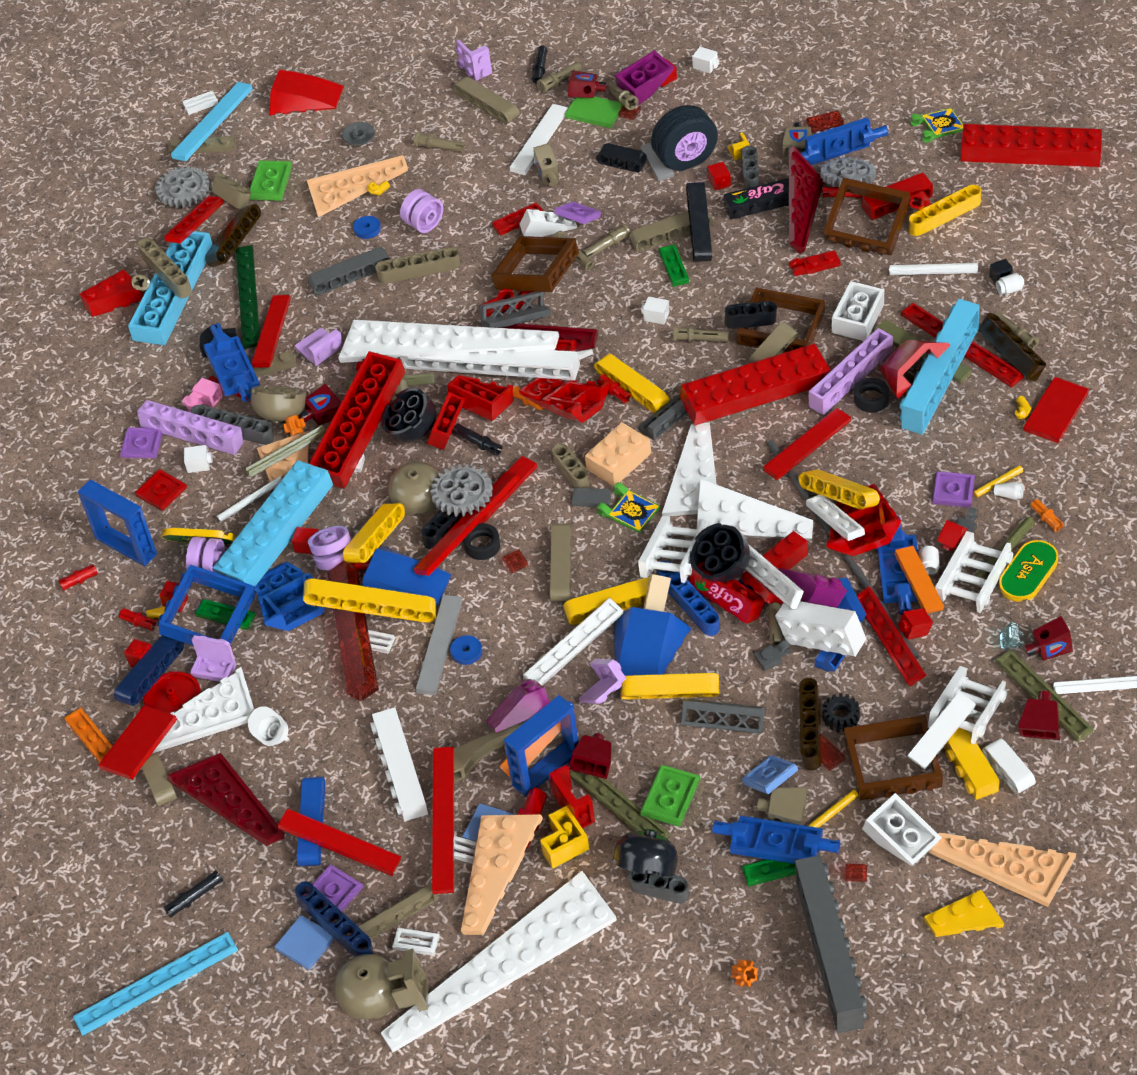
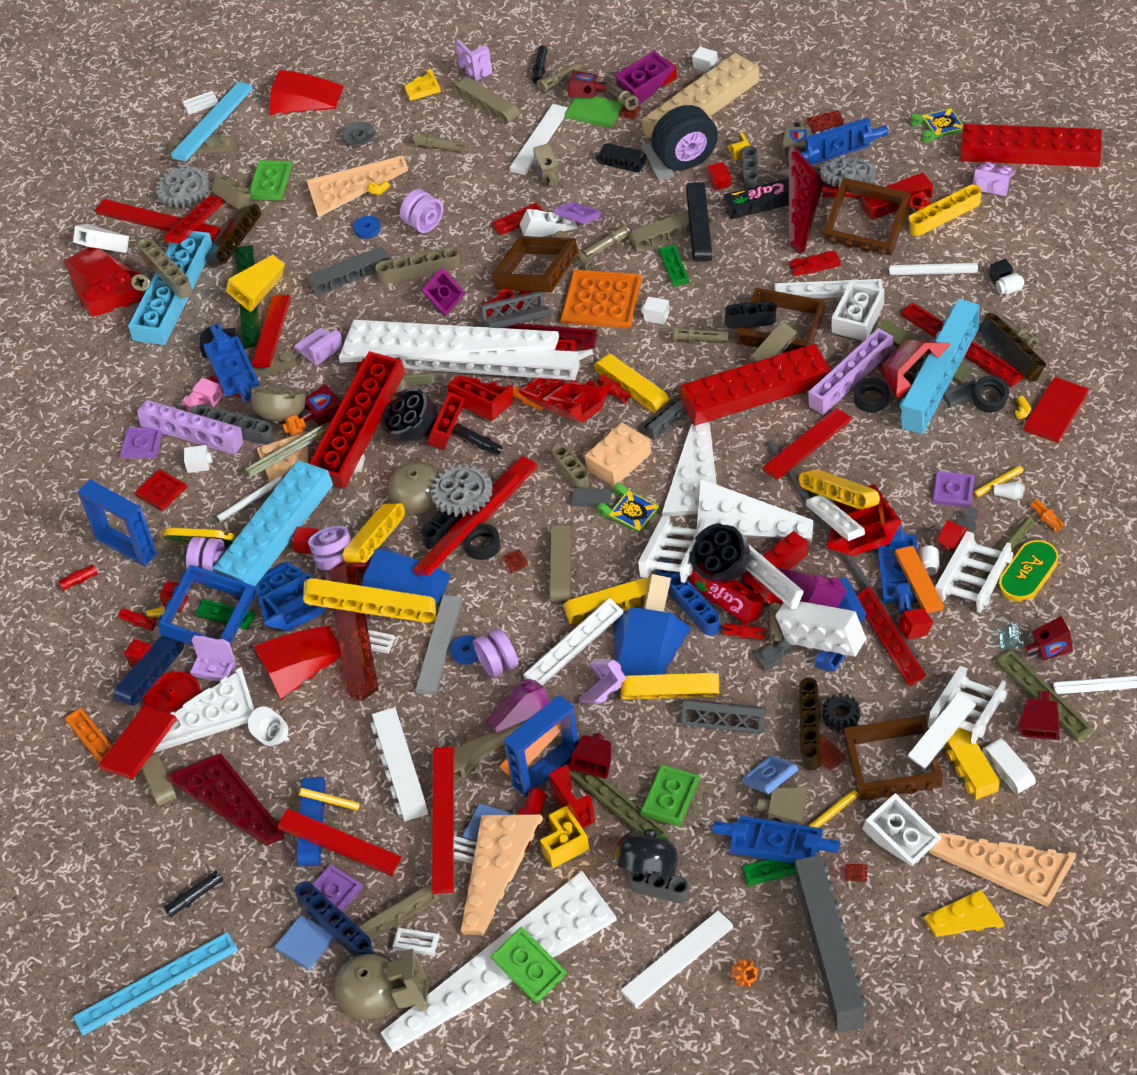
none -> red wedge [64,247,141,307]
none -> white slope [73,224,129,253]
none -> red tile [95,199,221,243]
none -> yellow slope [226,255,285,312]
none -> red wedge [250,625,345,700]
none -> yellow bar [298,788,359,811]
none -> yellow wing [404,68,441,101]
none -> magenta slope [421,268,466,316]
none -> lavender wheel [473,628,519,679]
none -> bright green tile [490,926,568,1004]
none -> orange tile [561,269,643,329]
none -> white tile [621,911,733,1008]
none -> tan brick [642,53,759,138]
none -> red pin [723,623,765,640]
none -> white tile [774,279,882,298]
none -> dark grey tile [943,380,983,407]
none -> black tyre [972,375,1009,413]
none -> lavender bracket [973,162,1016,196]

